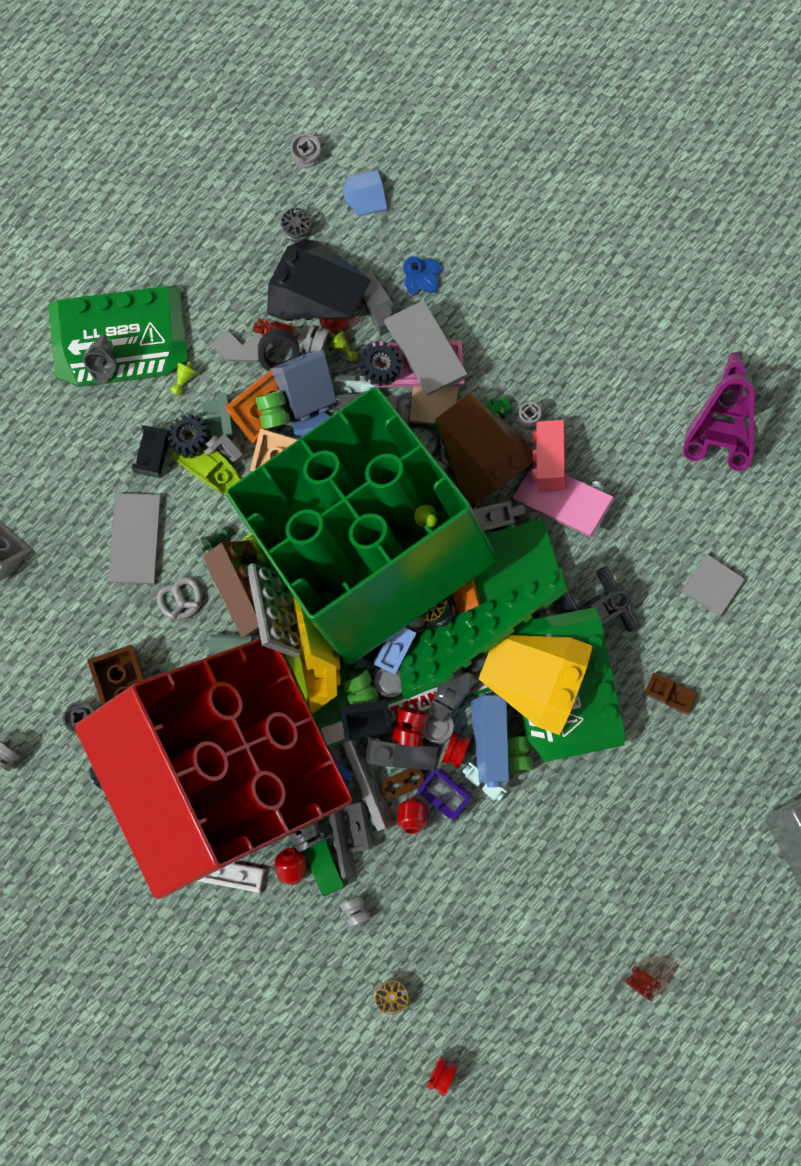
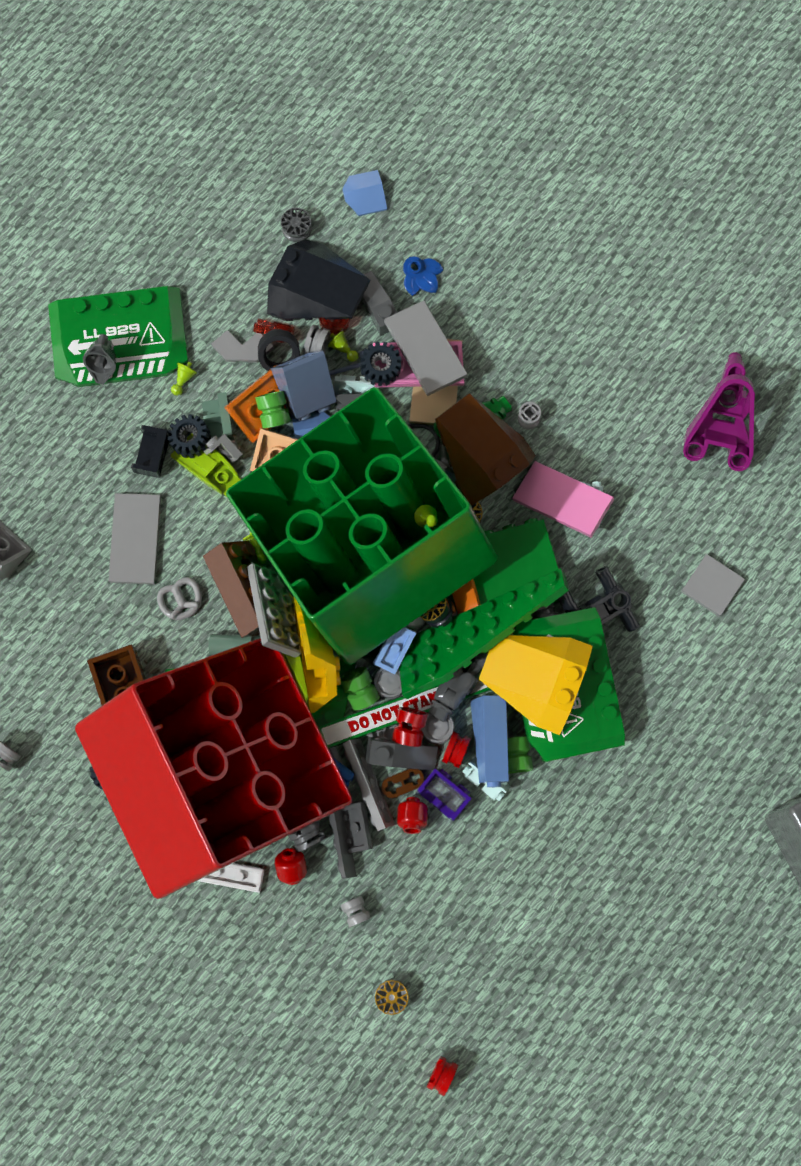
dark grey wheel [62,701,95,735] -> none
dark green piece [201,526,233,552] -> none
light grey wheel [290,133,321,168] -> none
green slope [304,840,345,897] -> none
black panel [340,699,392,742] -> none
dark grey wheel [391,395,410,424] -> none
dark grey hinge [473,501,527,530] -> none
coral brick [532,420,566,491] -> none
clear red wheel [624,965,662,1002] -> none
reddish brown slope [644,673,698,715] -> none

